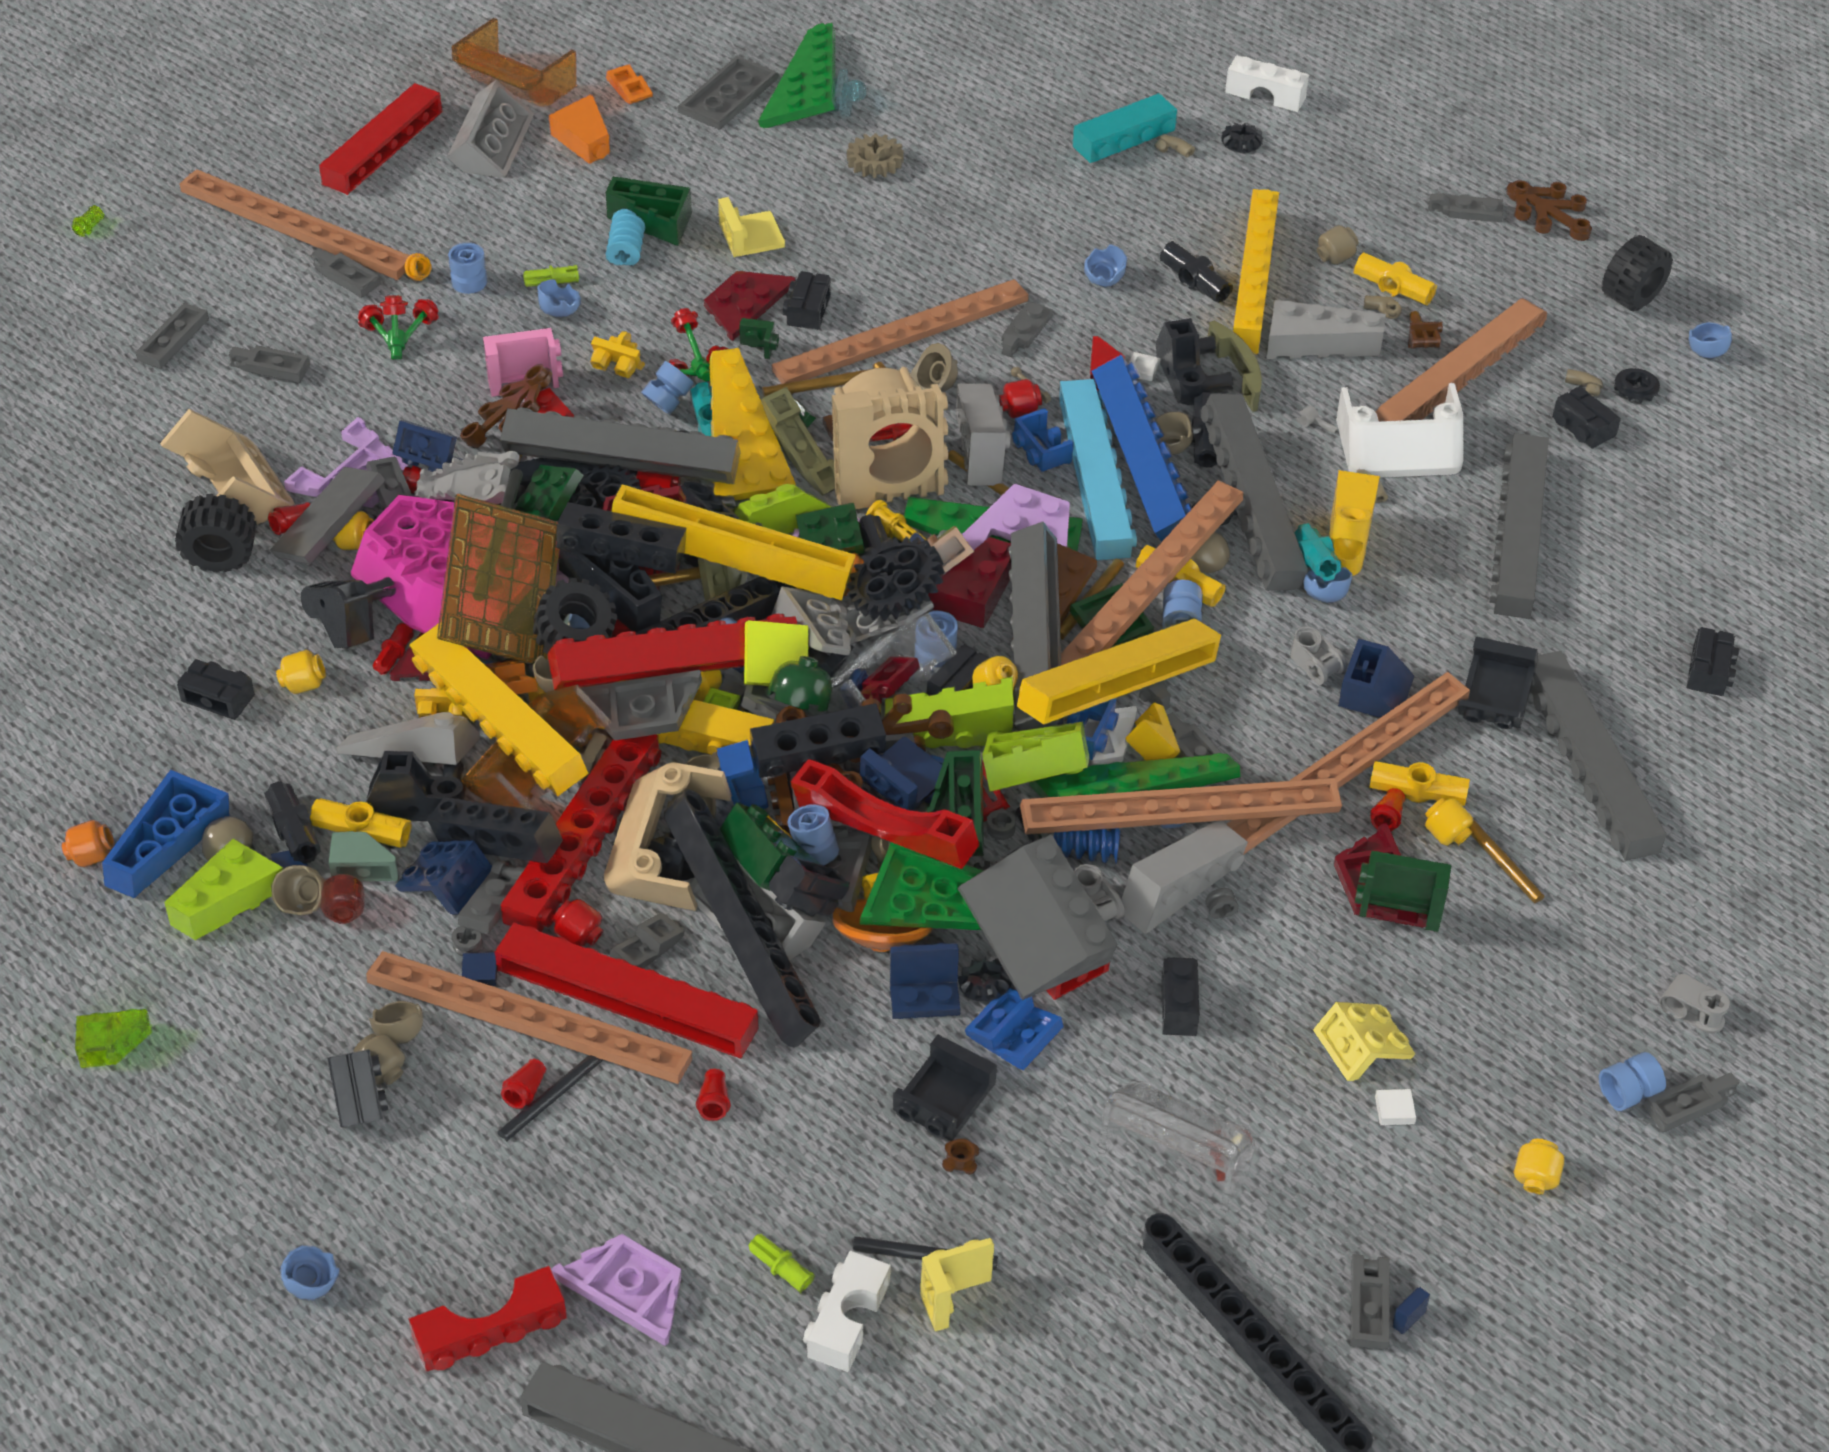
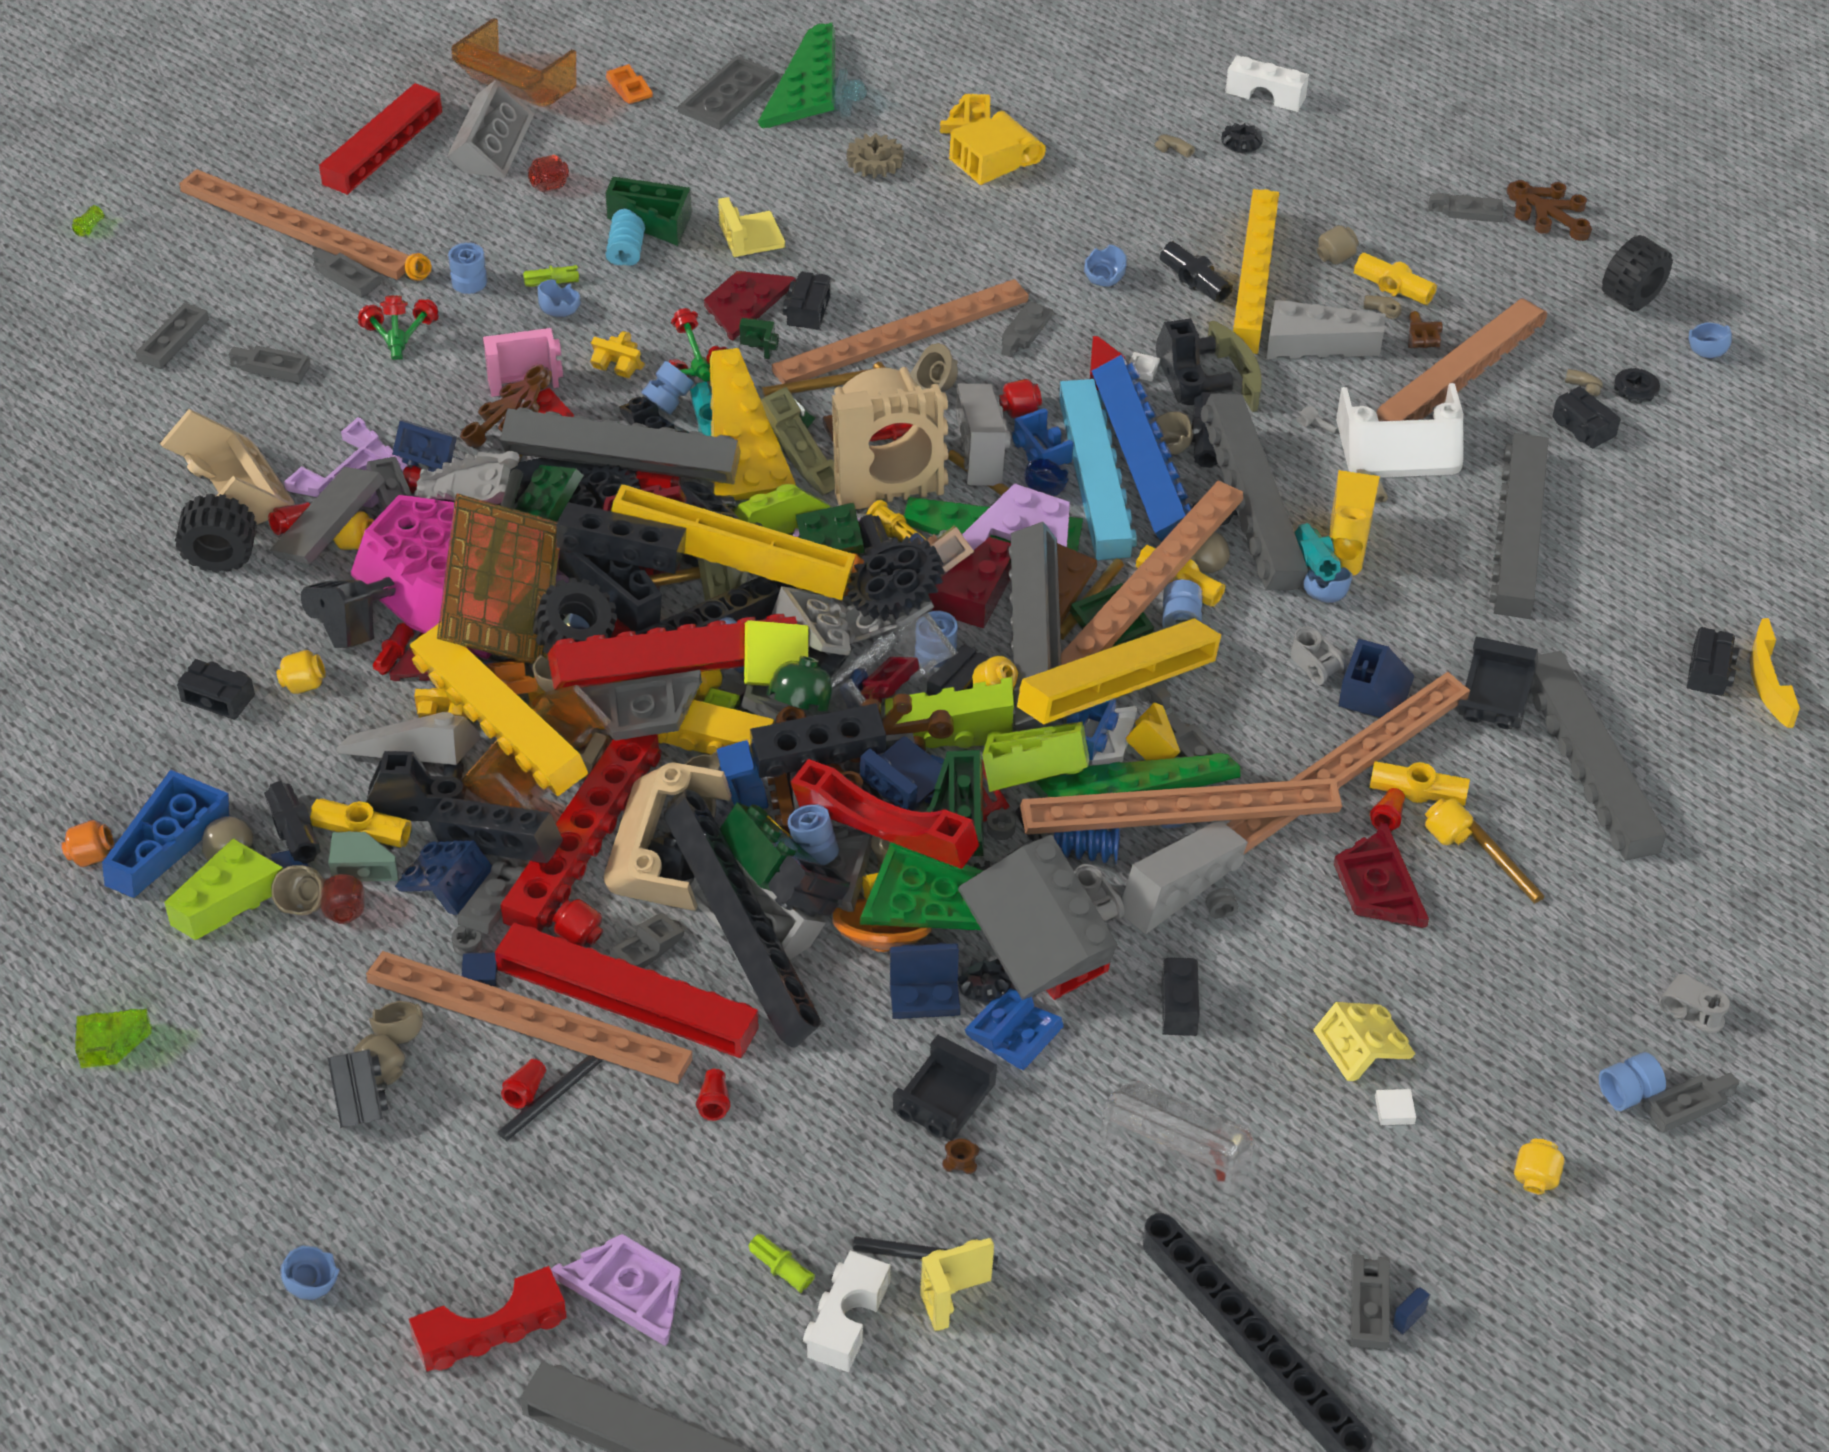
orange slope [549,95,610,164] -> none
dark tan hinge [1011,367,1051,404] -> none
teal brick [1073,93,1177,163] -> none
dark green panel [1355,850,1452,932] -> none
none -> clear red head [528,155,569,192]
none -> black slope [619,396,675,430]
none -> yellow wing [940,94,990,133]
none -> yellow piece [949,110,1046,185]
none -> clear blue hair [1024,458,1069,497]
none -> yellow slope [1750,618,1800,728]

